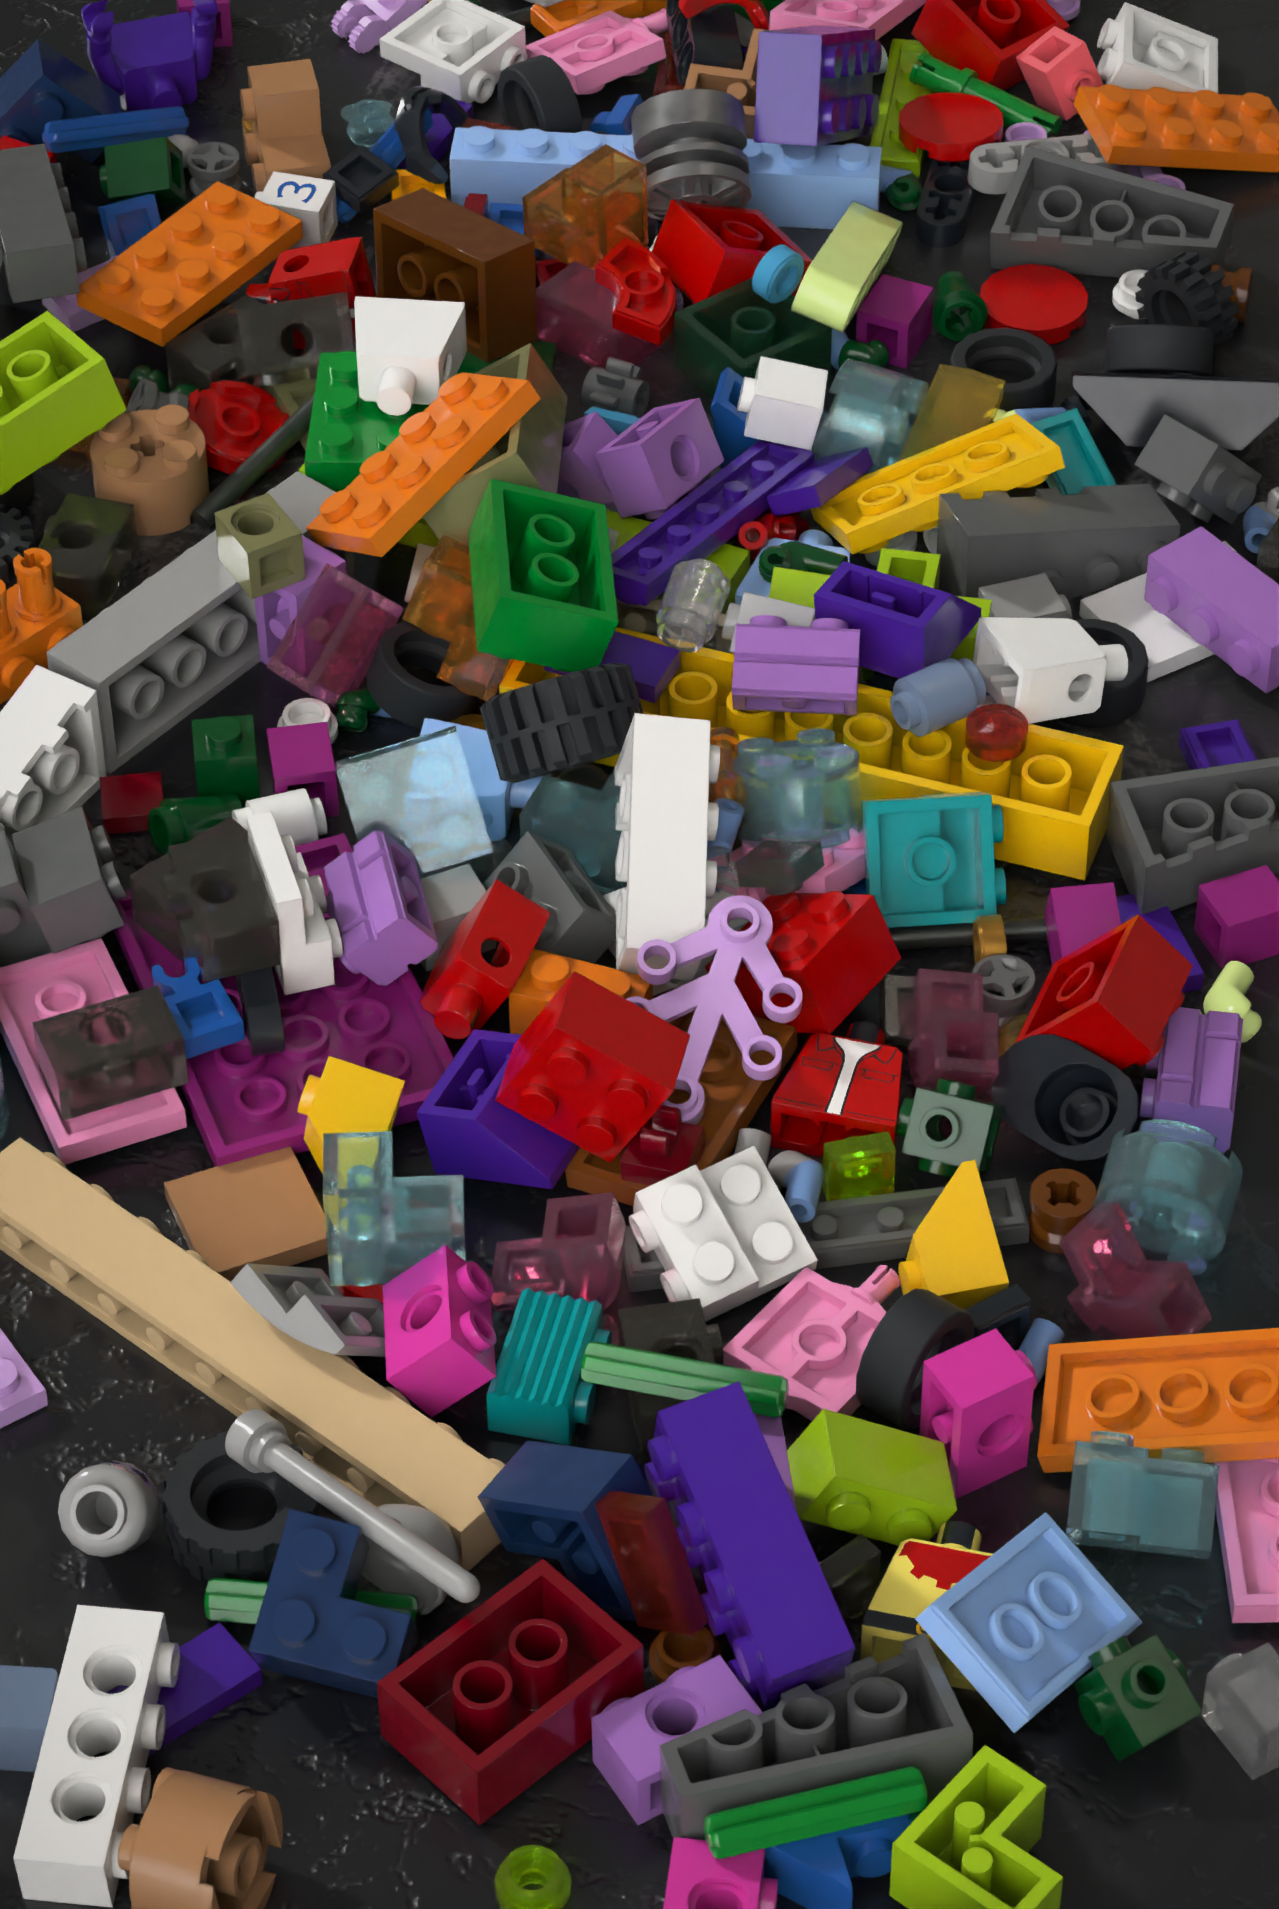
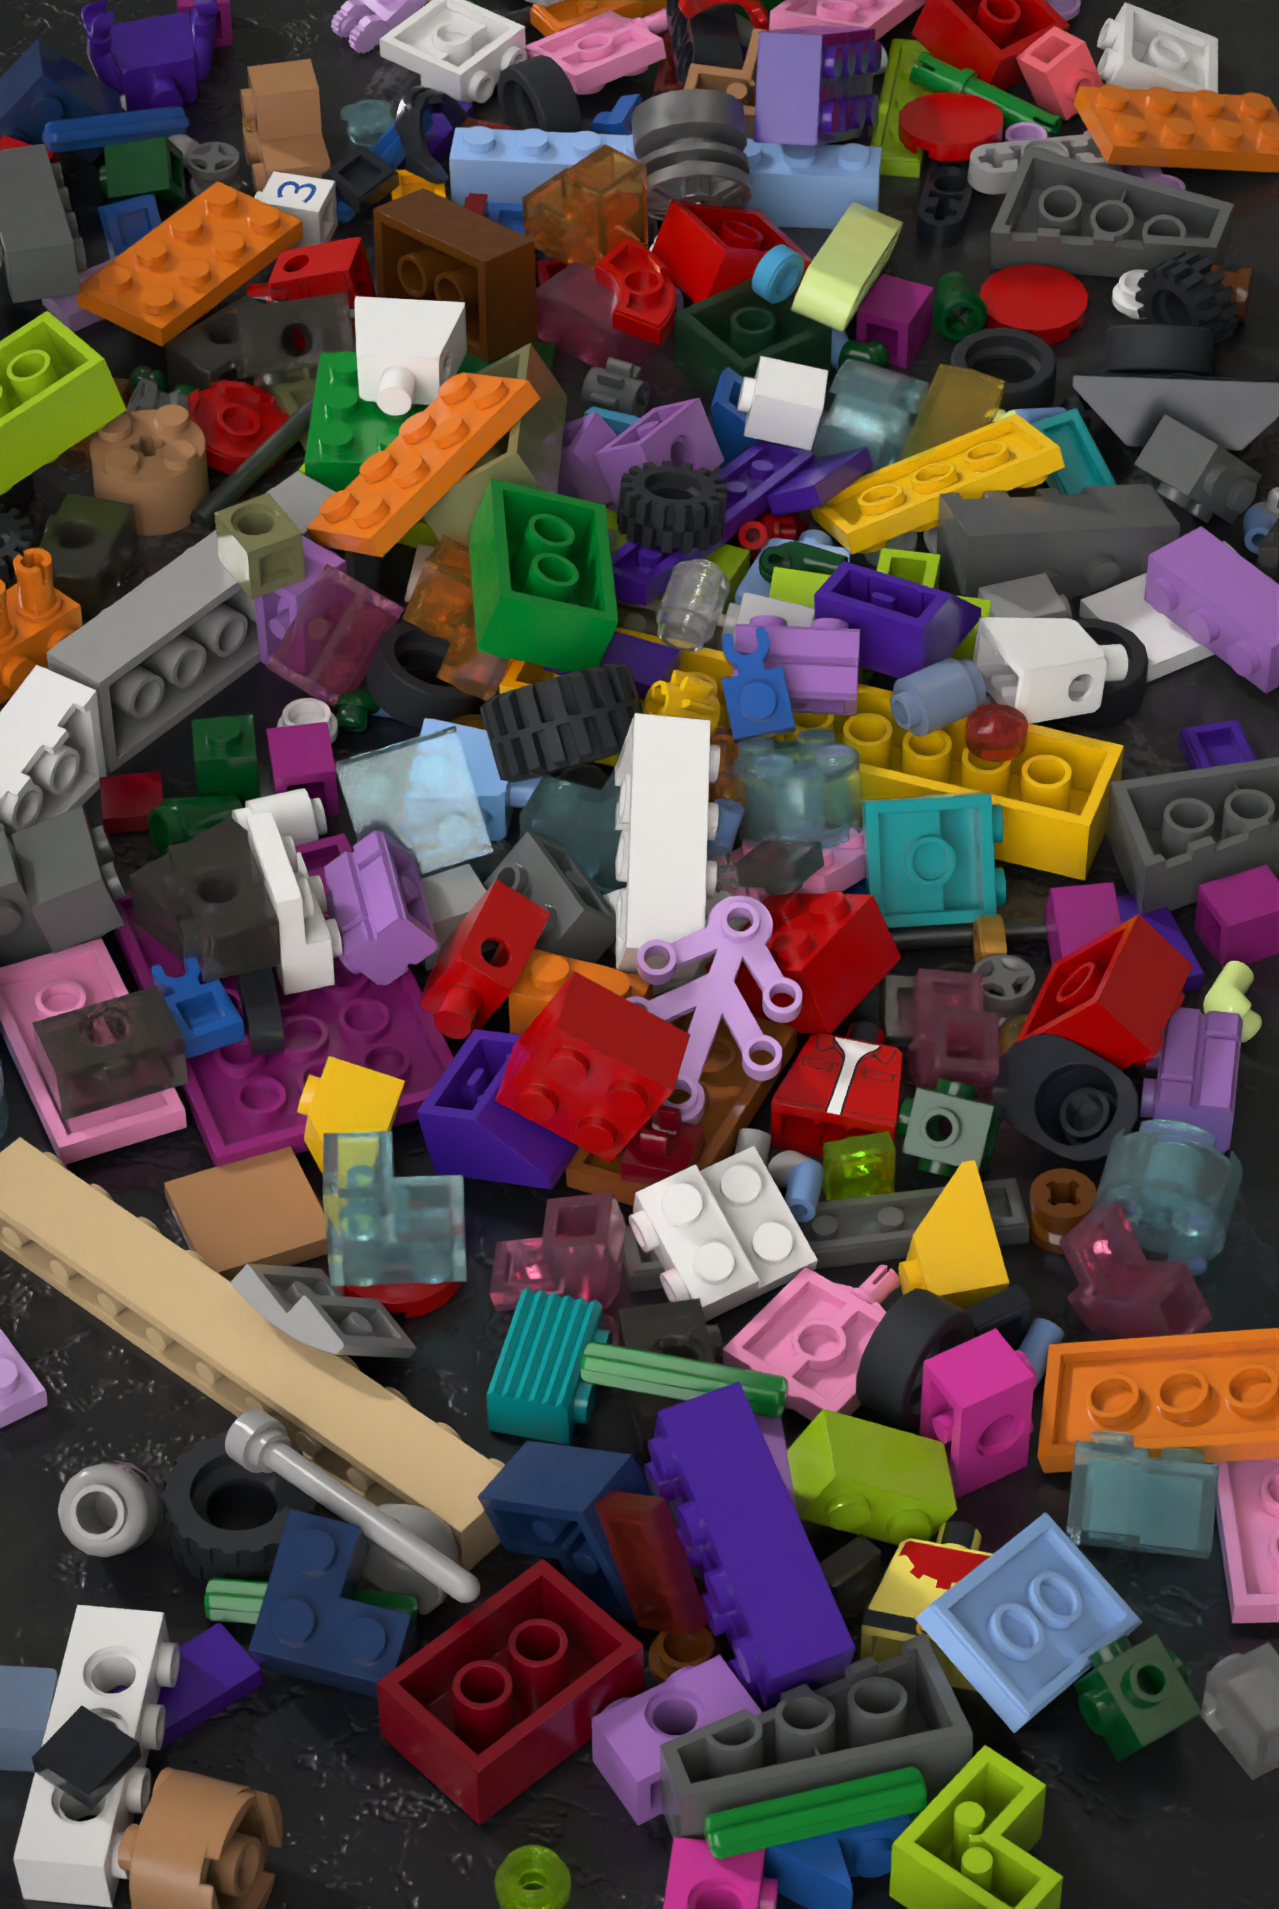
dark pink brick [383,1244,497,1418] -> none
dark green arm [880,165,923,212] -> none
none -> black tile [32,1705,142,1810]
none -> black tyre [617,461,728,554]
none -> yellow gear [643,670,720,737]
none -> blue plate [721,627,796,744]

